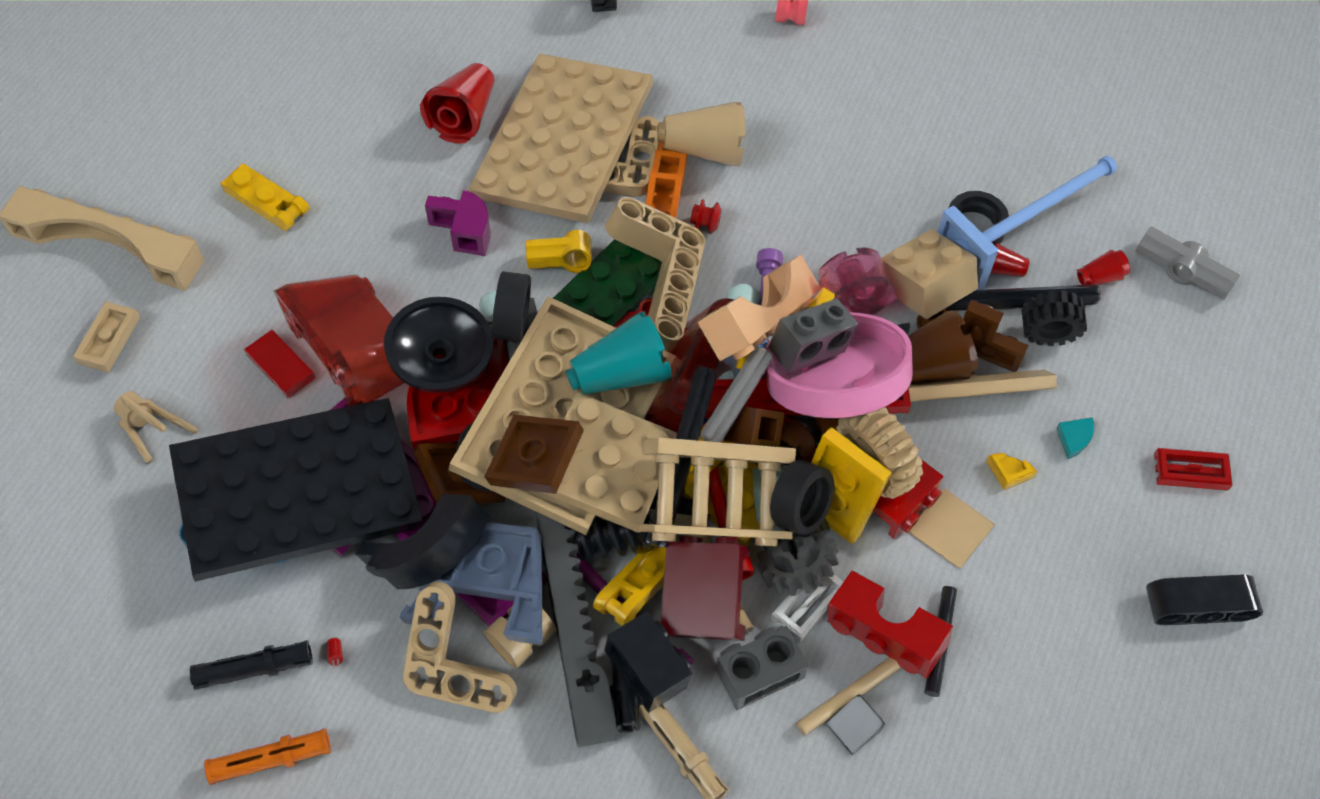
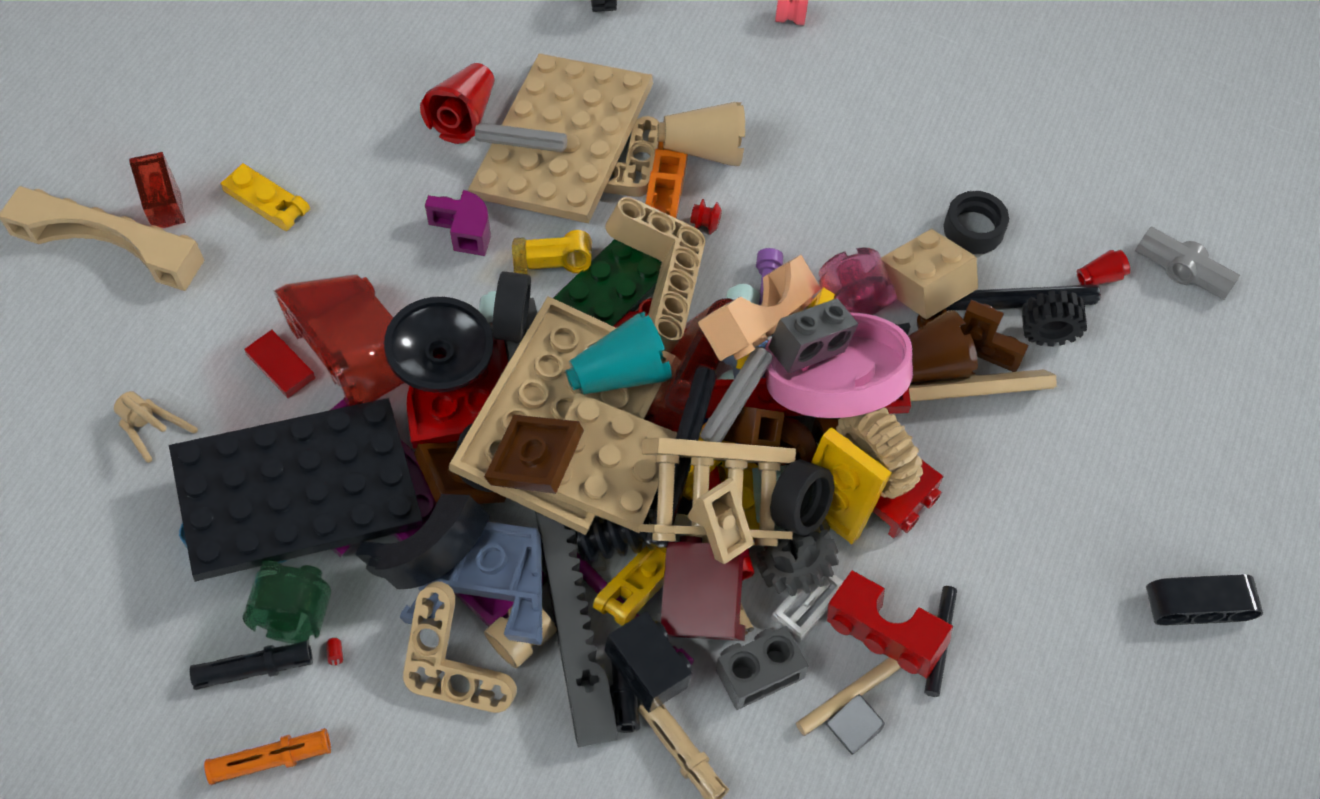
tan plate [73,301,140,373] -> none
tan sticker [909,488,995,569] -> none
light blue tile [938,156,1117,290] -> none
yellow tile [986,453,1037,490] -> none
red cone [990,242,1030,277] -> none
teal tile [1056,417,1094,459] -> none
red tile [1154,448,1233,491] -> none
none -> clear red slope [129,152,186,228]
none -> clear green brick [242,561,332,643]
none -> light grey axle [475,123,567,152]
none -> clear yellow tile [511,237,528,274]
none -> tan slope [688,478,754,564]

